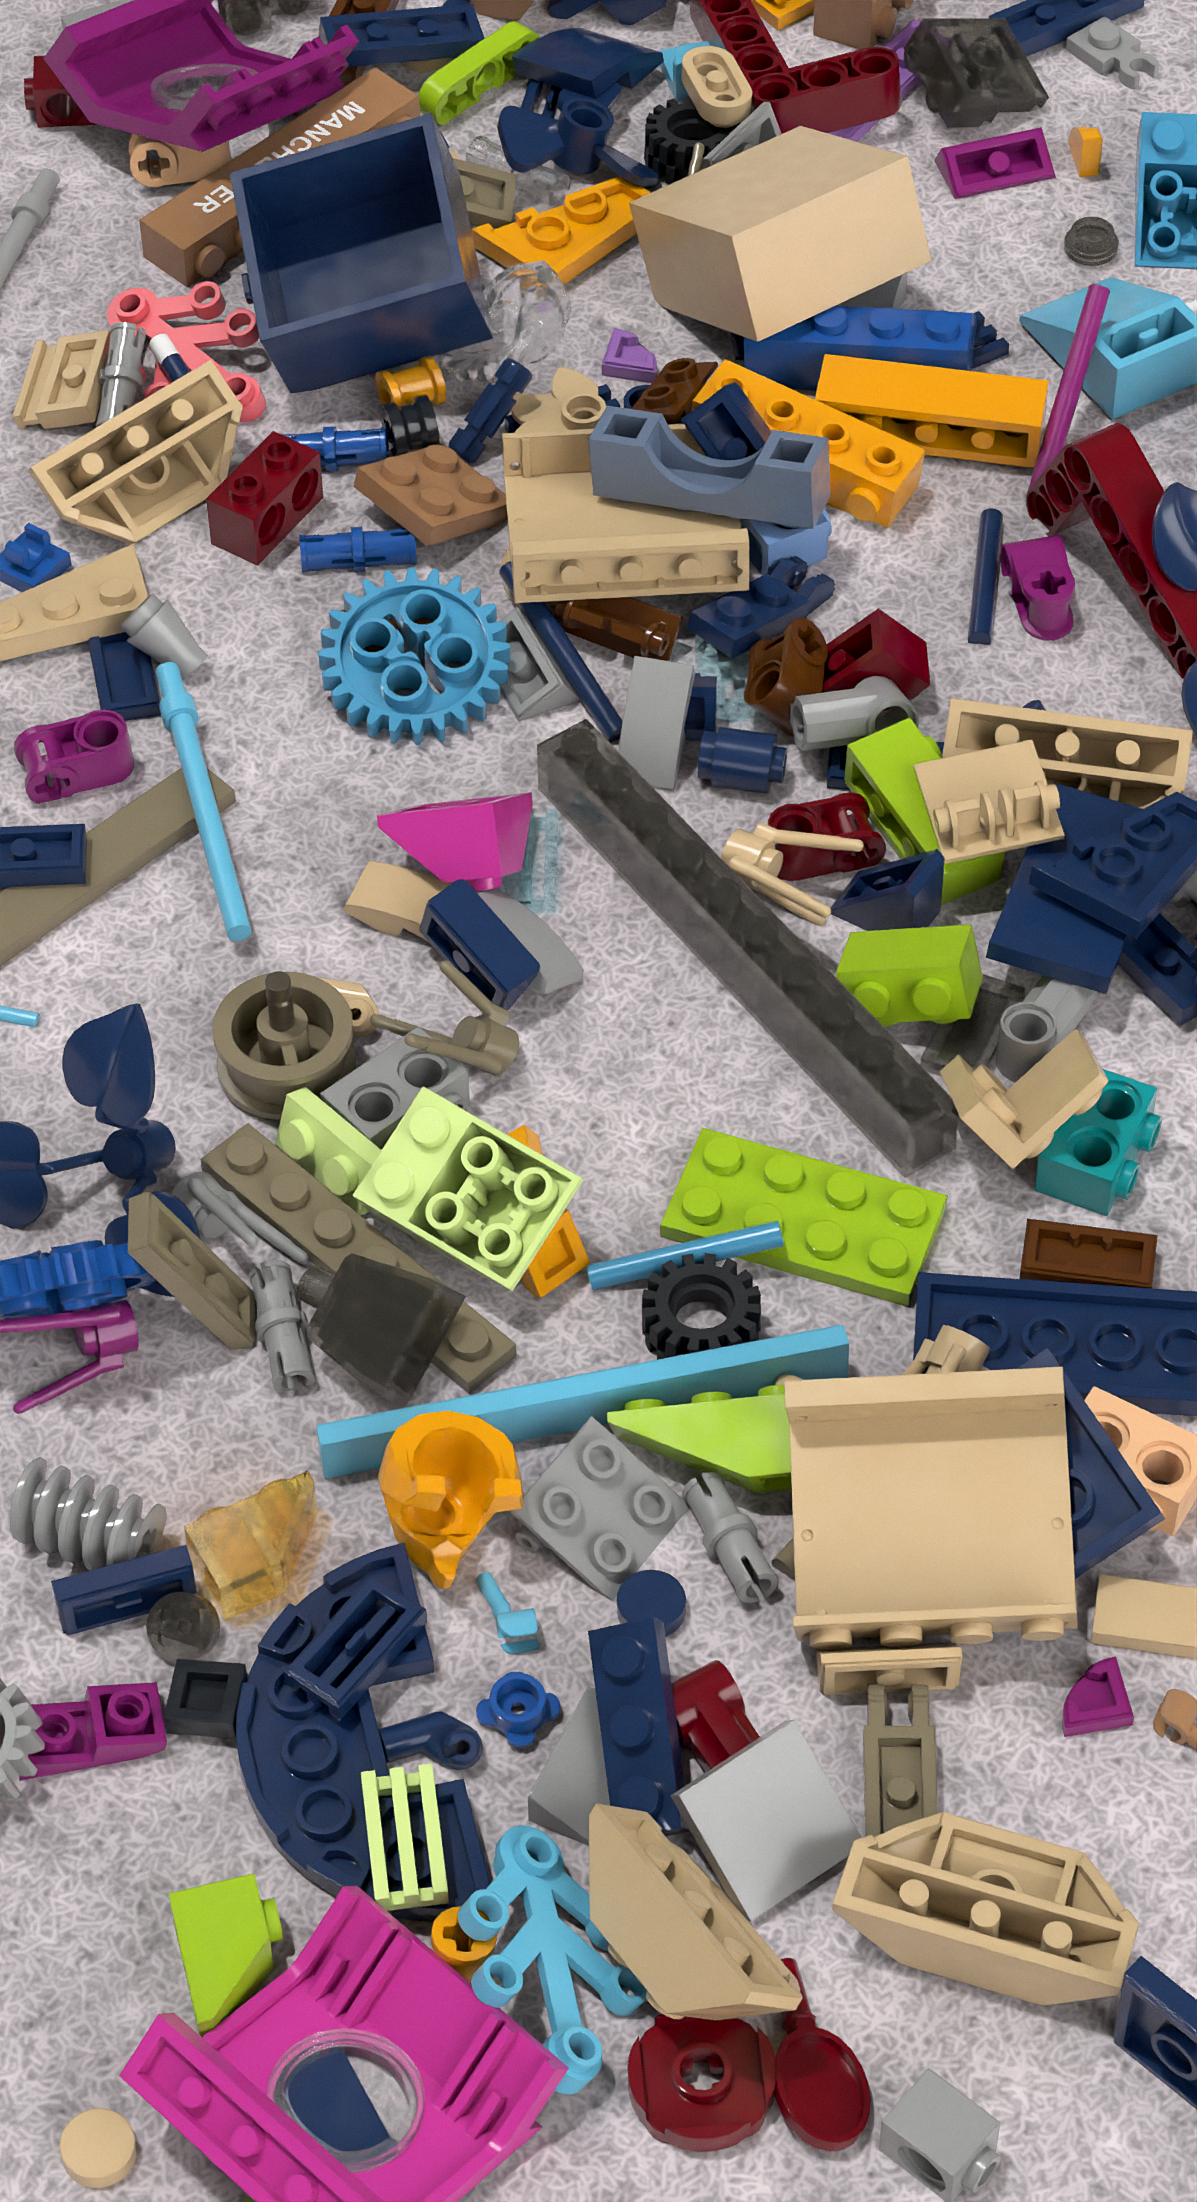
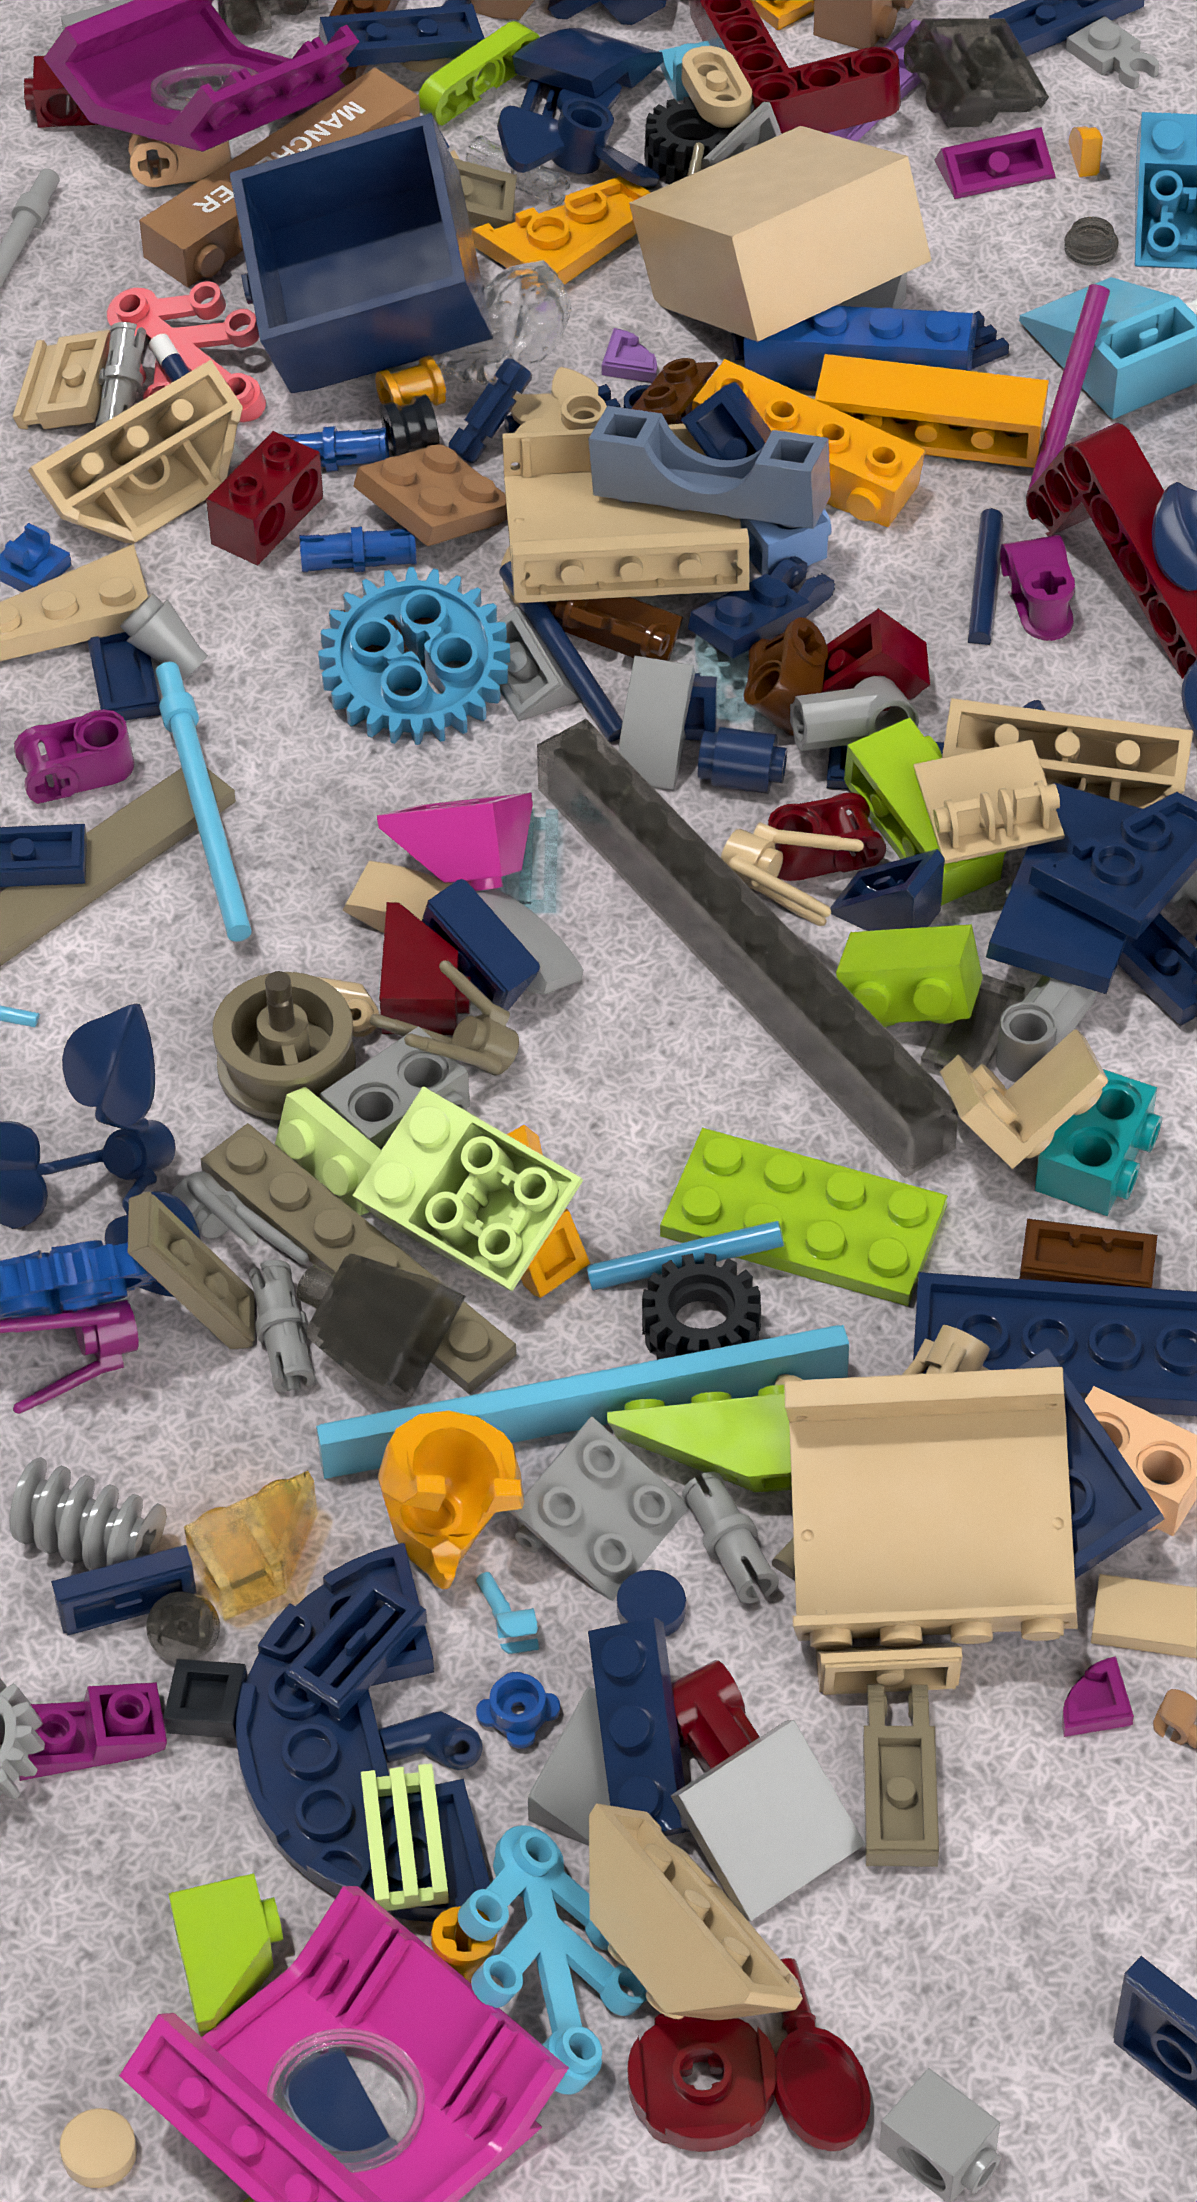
tan wedge [832,1812,1139,2006] -> none
none -> dark red slope [379,902,471,1035]

